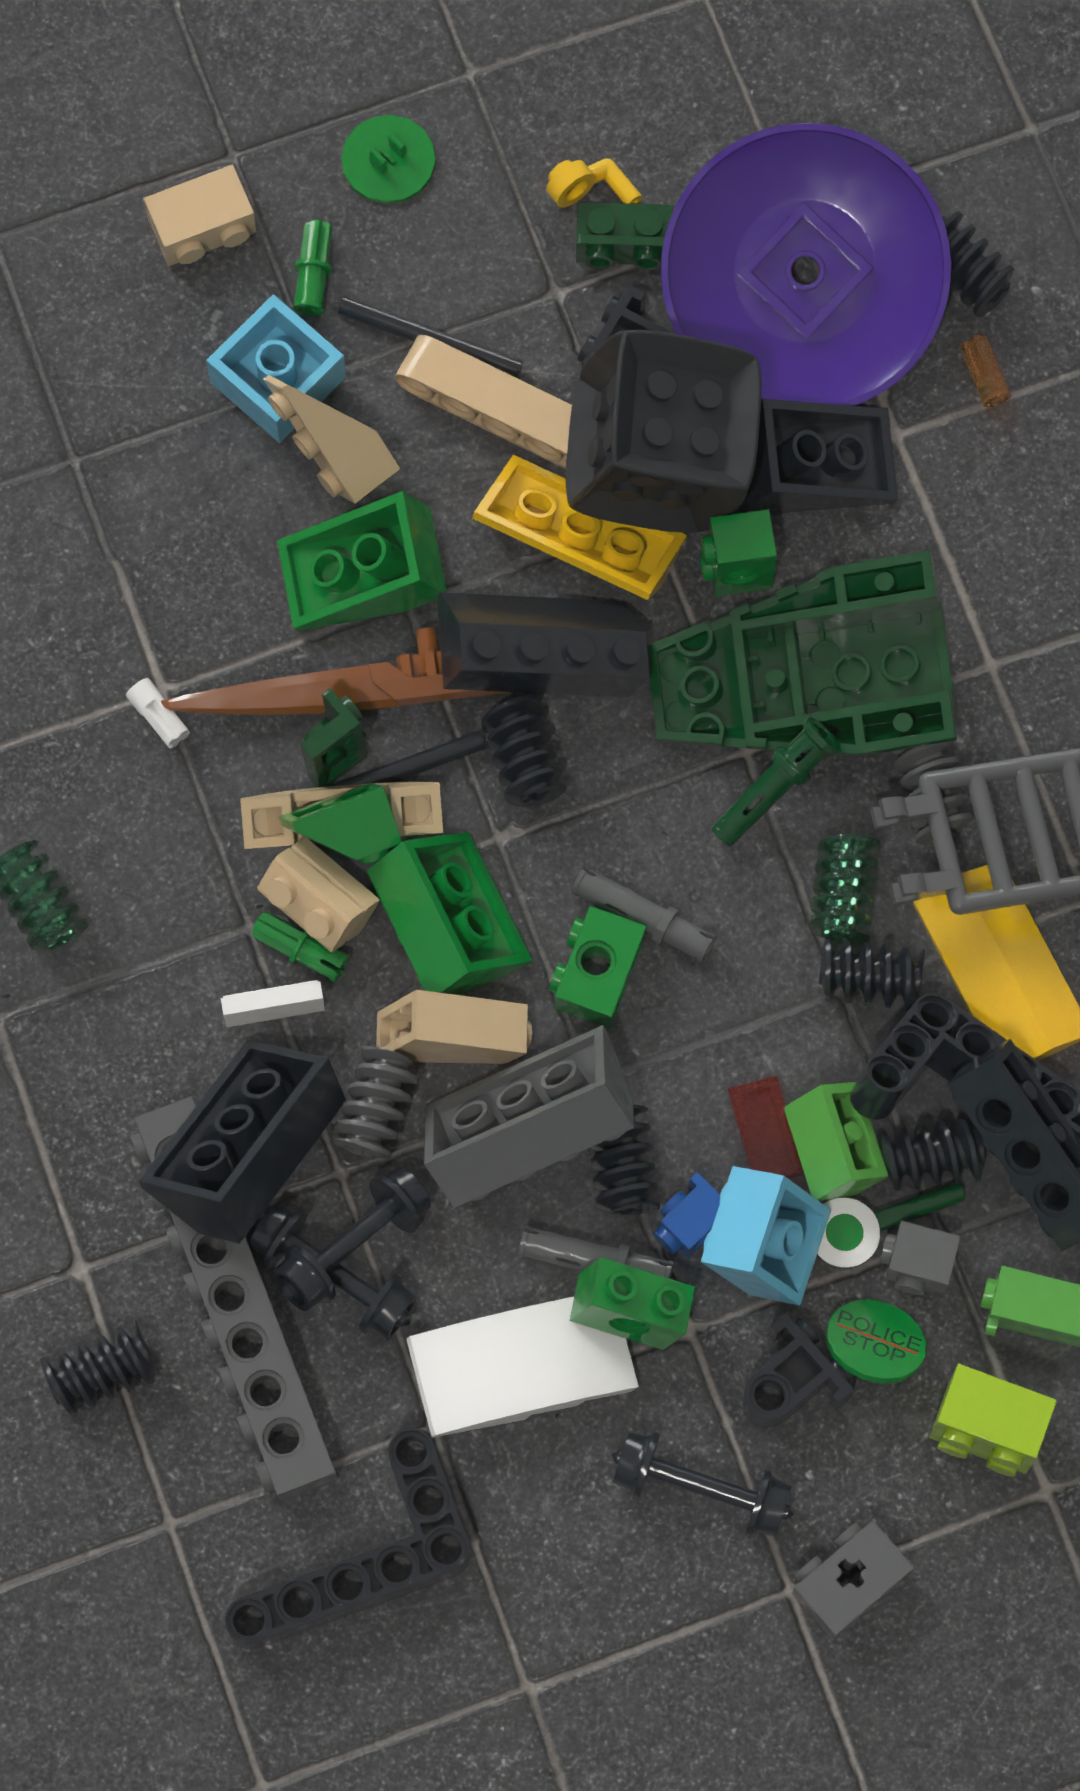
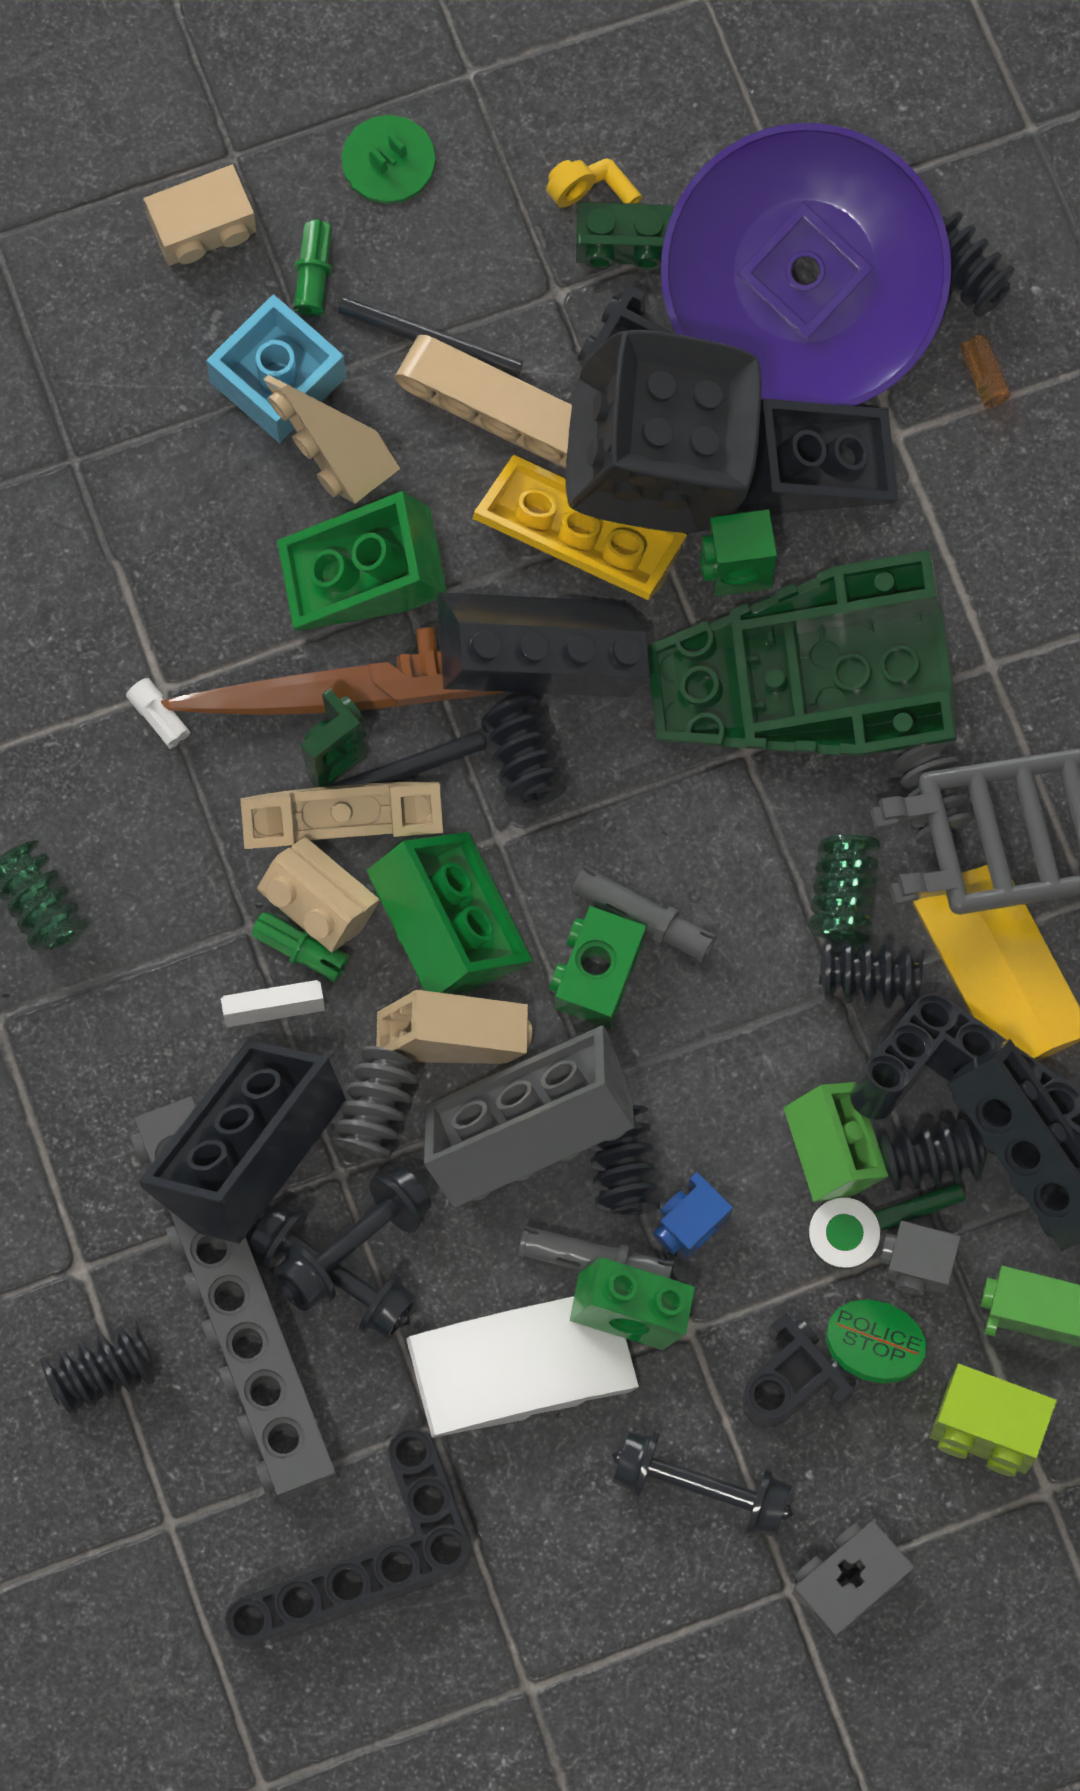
green slope [279,782,402,864] -> none
medium azure brick [701,1166,831,1306] -> none
dark green pin [711,717,840,847] -> none
clear red tile [727,1076,804,1178] -> none

